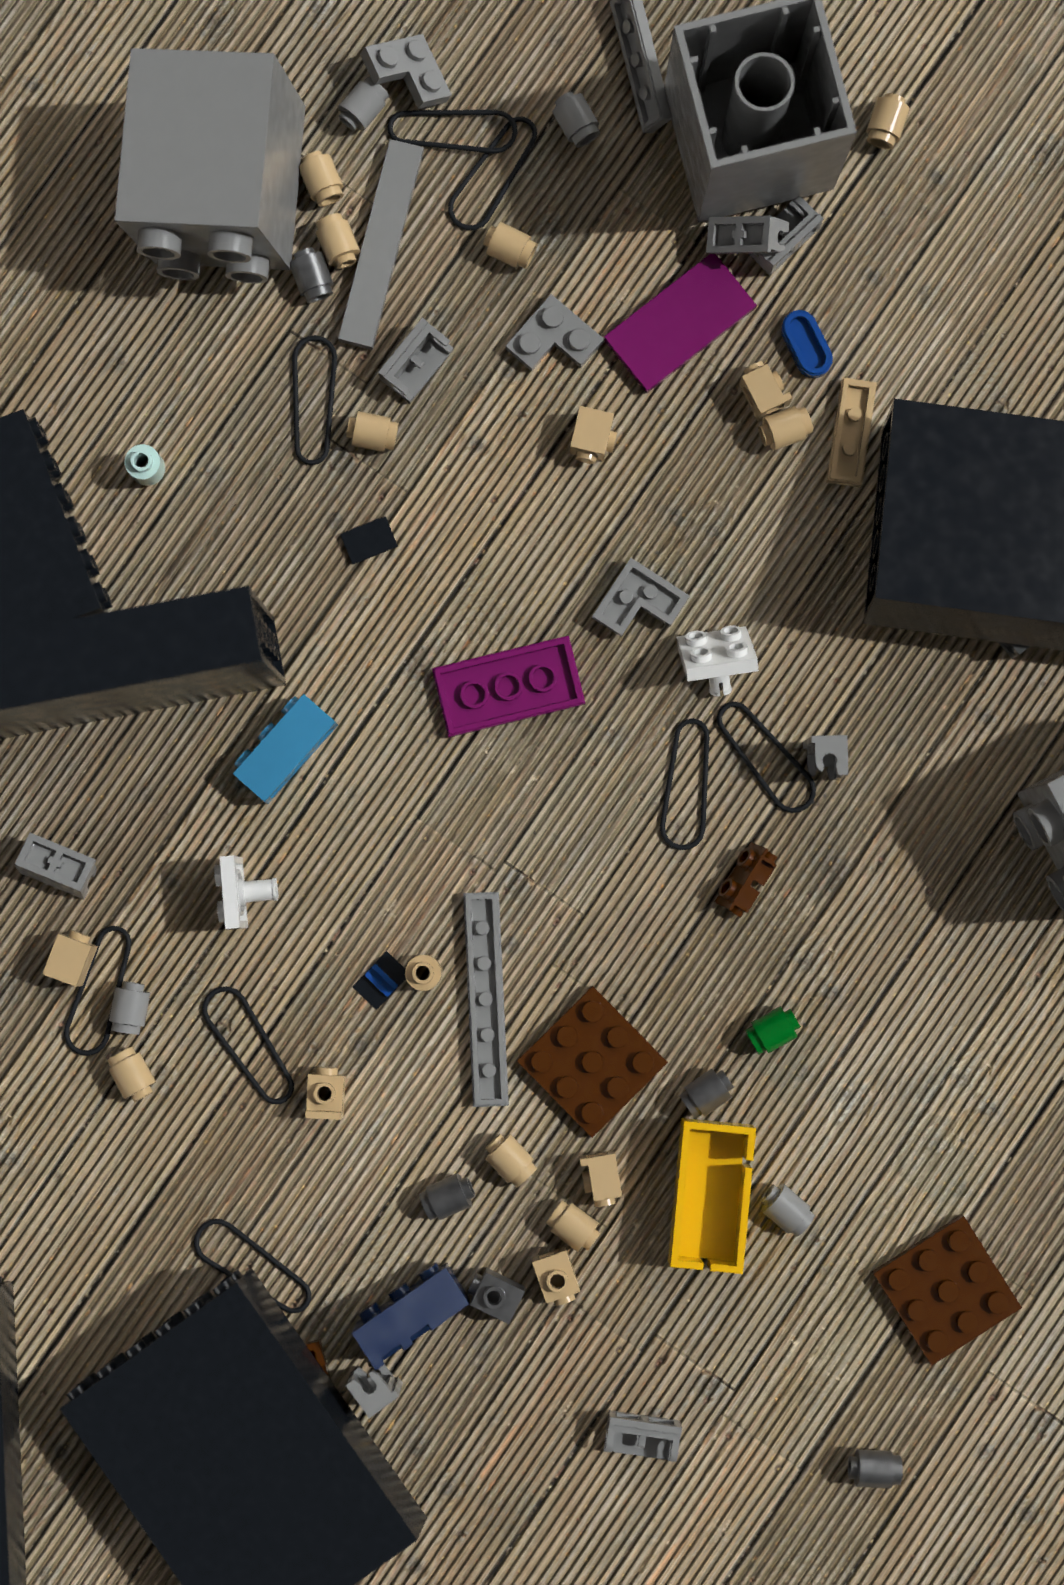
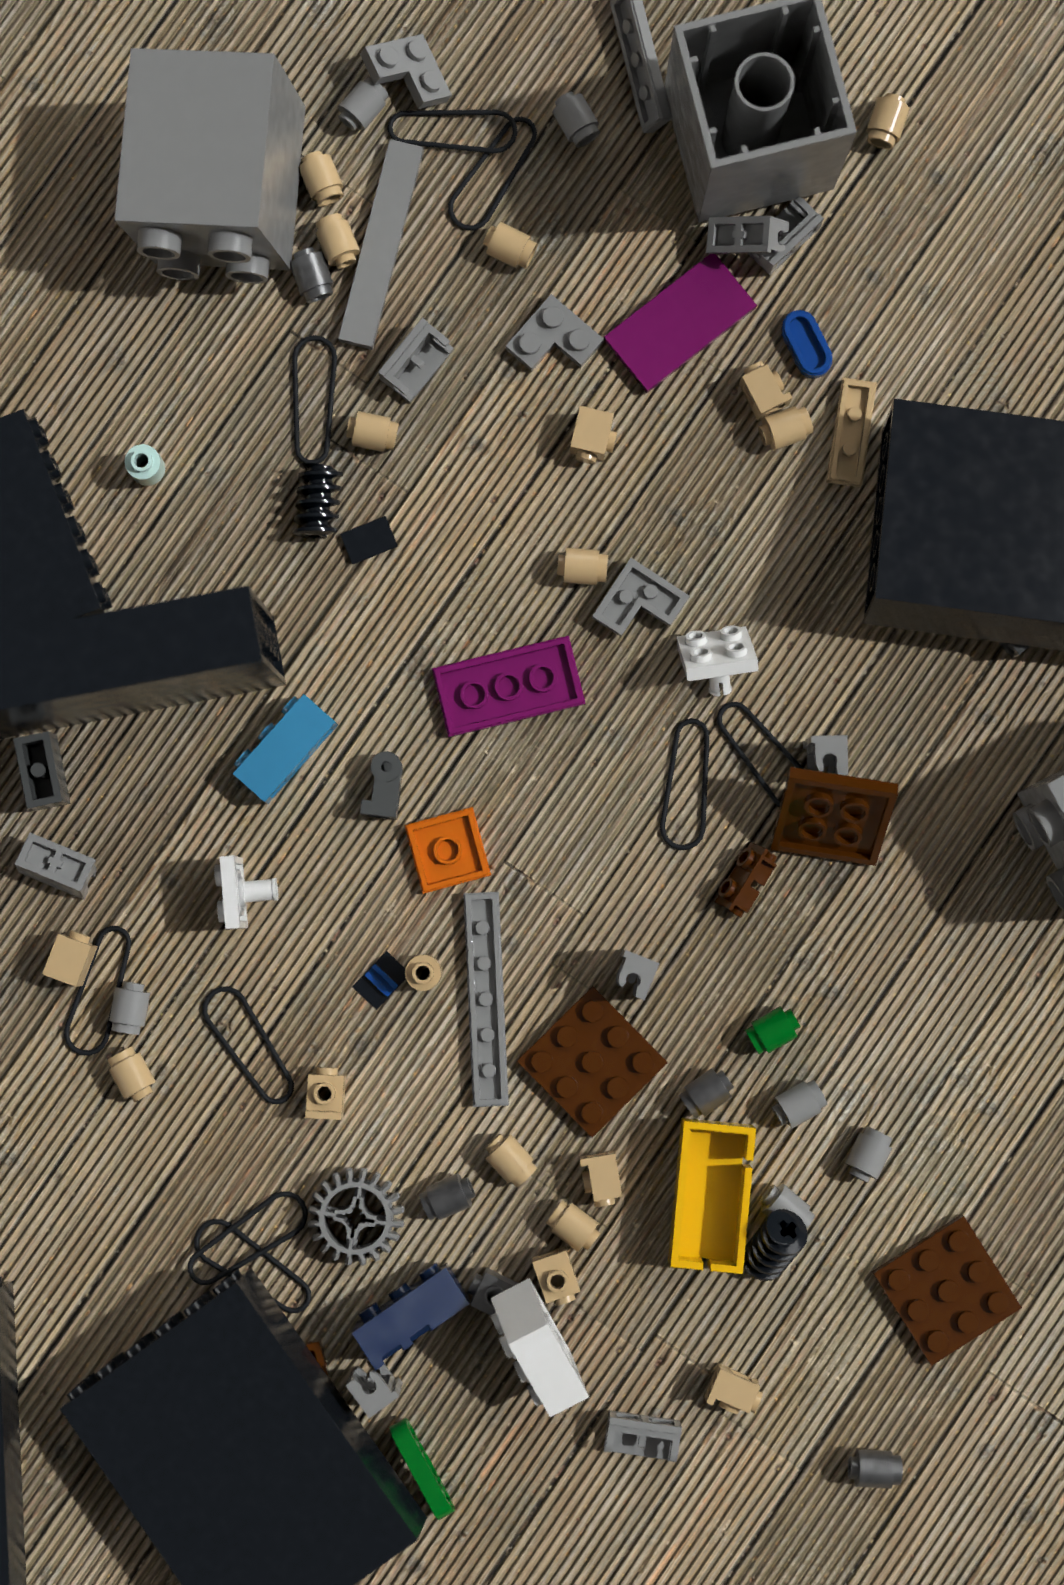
none -> dark grey brick [13,731,71,811]
none -> black piece [188,1191,308,1285]
none -> black piece [292,463,343,539]
none -> light grey gear [308,1167,405,1266]
none -> dark grey leg [360,751,403,820]
none -> green beam [389,1418,455,1520]
none -> orange tile [404,807,491,894]
none -> white brick [490,1278,589,1417]
none -> tan brick [557,548,608,585]
none -> light grey hinge [616,949,659,1001]
none -> tan brick [704,1363,763,1414]
none -> black piece [744,1209,808,1281]
none -> reddish brown plate [771,767,898,866]
none -> light grey brick [771,1080,828,1129]
none -> light grey brick [845,1126,893,1183]

